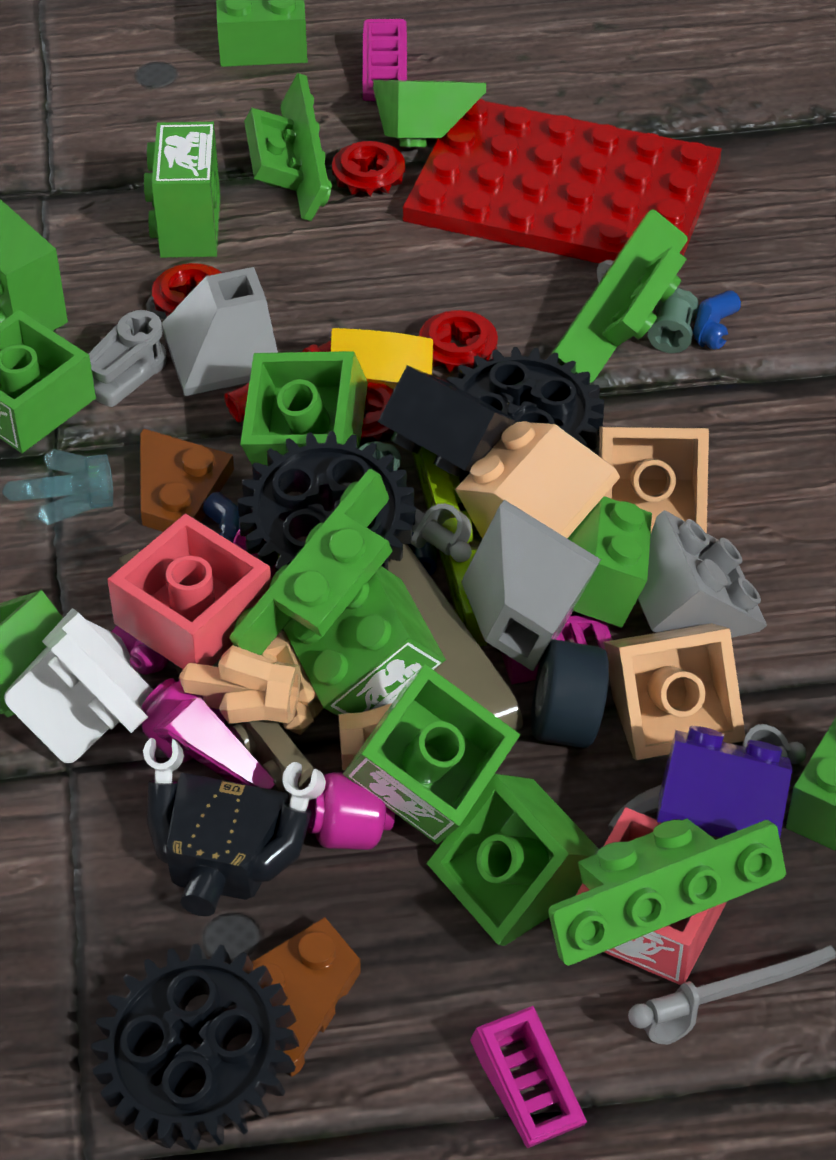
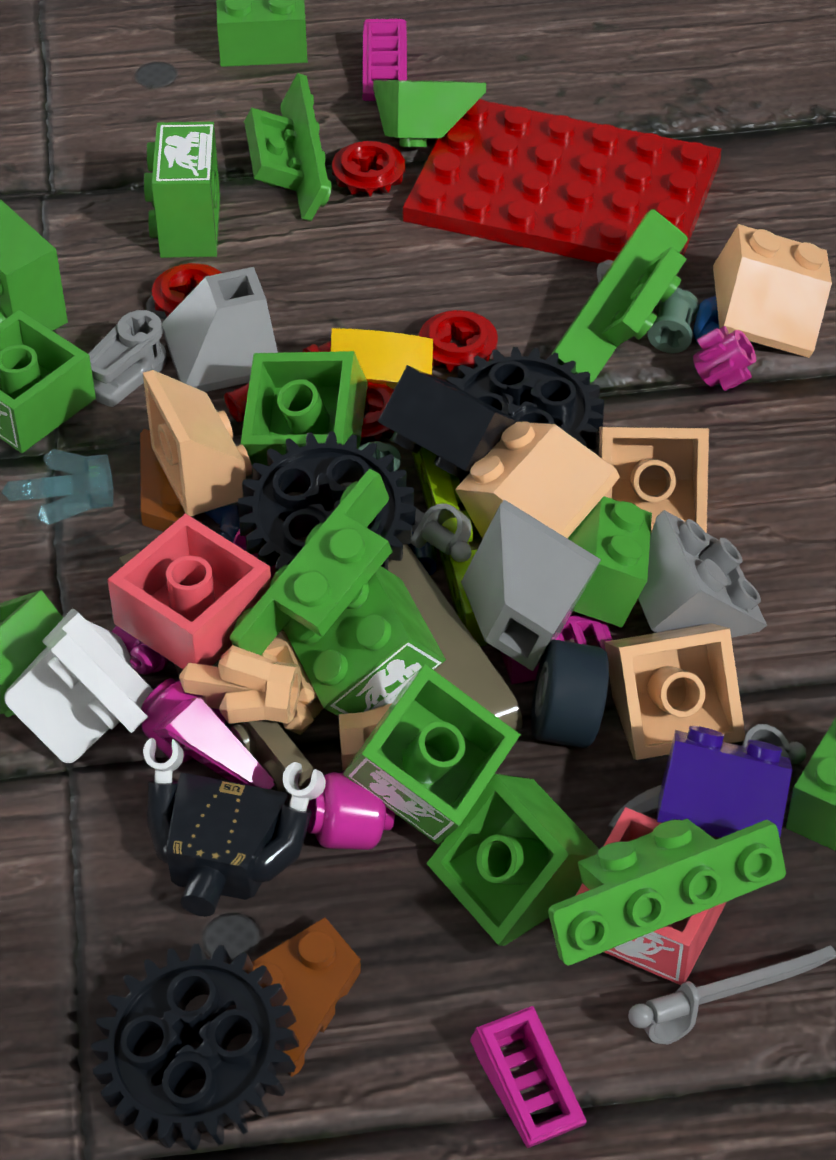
none -> light nougat slope [143,370,252,516]
none -> dark pink gear [693,326,756,391]
none -> light nougat slope [713,224,832,358]

